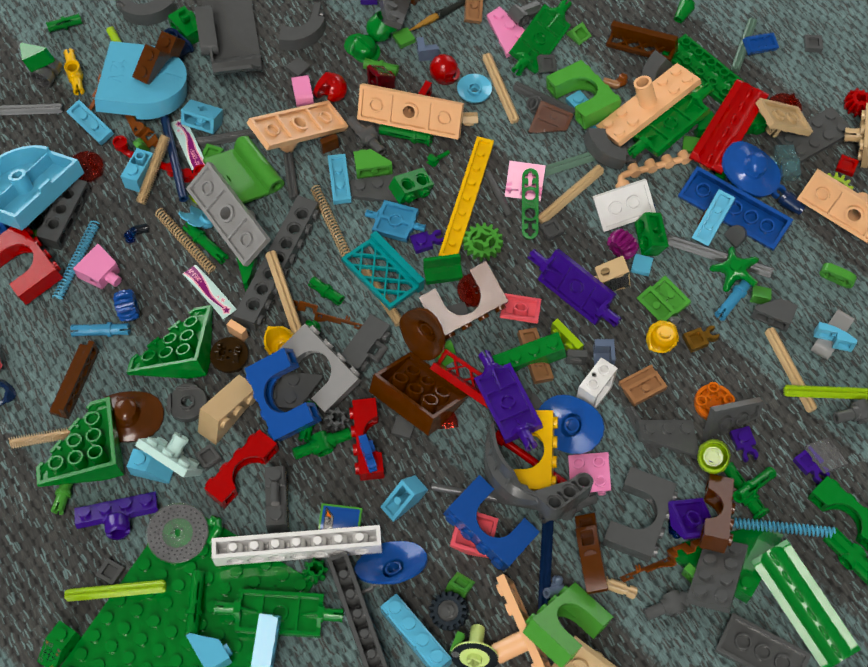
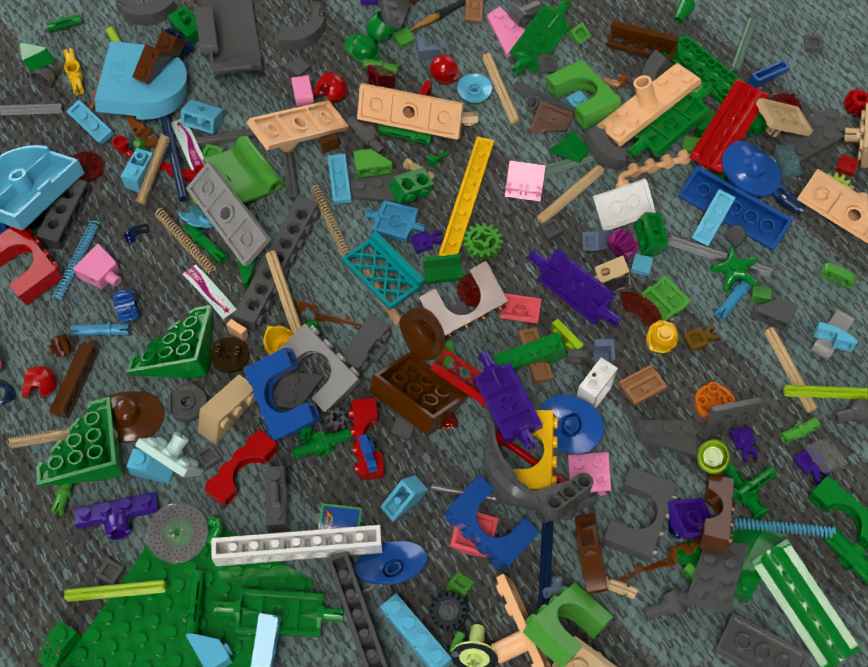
green gear [301,558,328,586] -> none
green pin [308,276,345,306] -> none
green beam [522,168,539,240] -> none
blue plate [743,32,779,55] -> none
none -> red helmet [22,366,57,399]
none -> reddish brown gear [48,333,74,358]
none -> tan axle [403,158,435,181]
none -> green slope [549,131,589,162]
none -> sand blue panel [582,230,610,251]
none -> clear red tile [621,292,663,327]
none -> blue piece [747,60,790,88]
none -> bright green pin [780,417,821,445]

